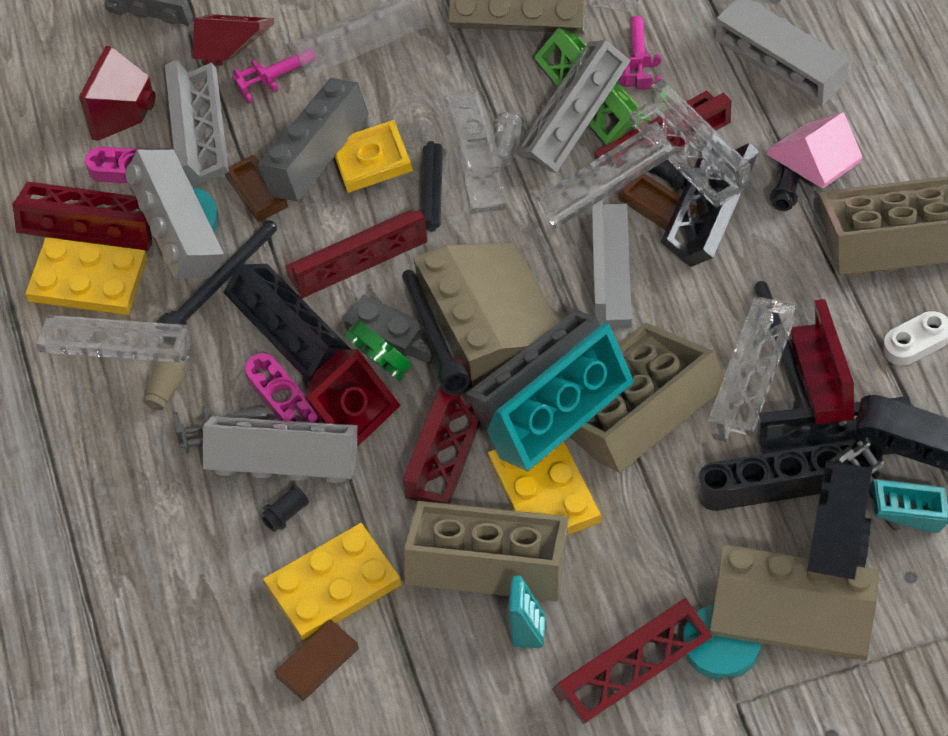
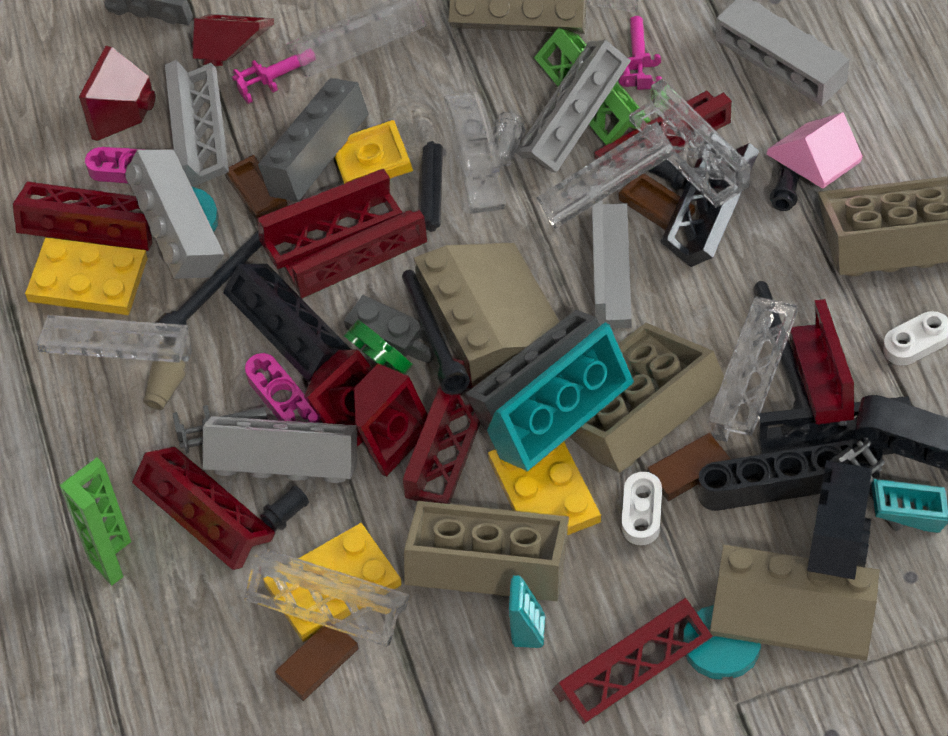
none -> bright green fence [59,458,132,586]
none -> dark red fence [132,446,276,570]
none -> clear fence [244,549,410,647]
none -> dark red fence [257,168,403,270]
none -> dark red slope [354,363,428,477]
none -> white plate [622,472,662,545]
none -> reddish brown tile [647,432,731,502]

